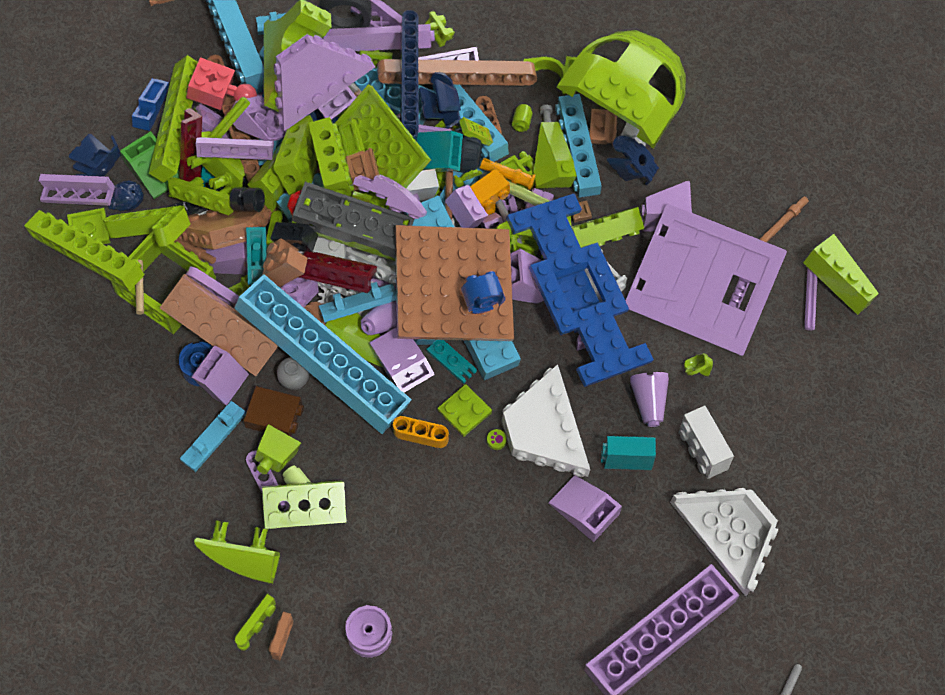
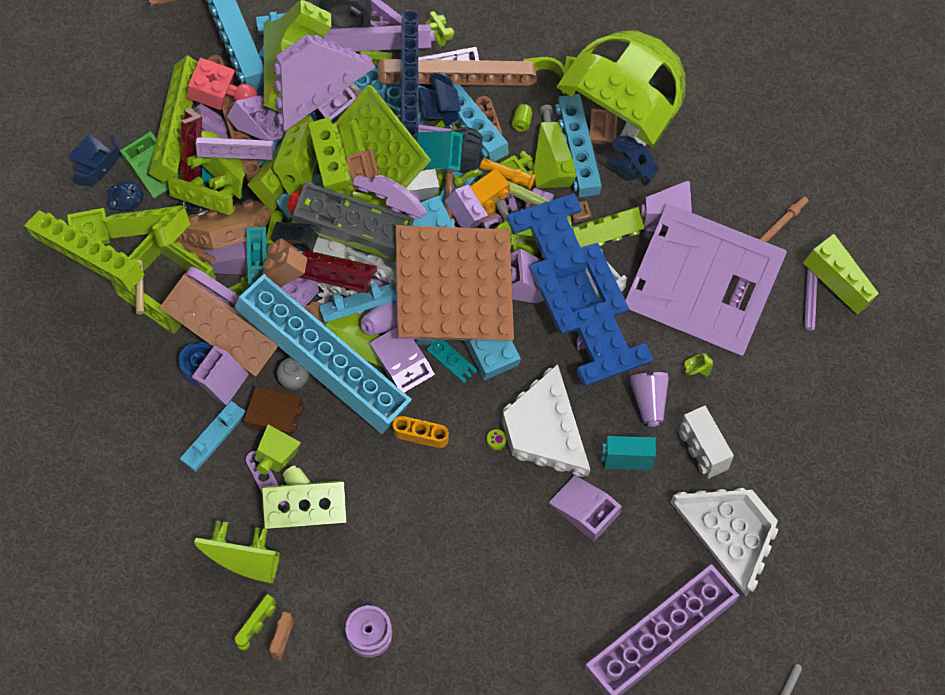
lavender fence [39,174,115,206] -> none
blue slope [132,78,169,131] -> none
lime axle [209,97,250,138] -> none
black wheel [230,187,265,212] -> none
lime plate [437,384,492,437] -> none
lime tile [459,117,493,146] -> none
blue brick [461,271,506,314] -> none

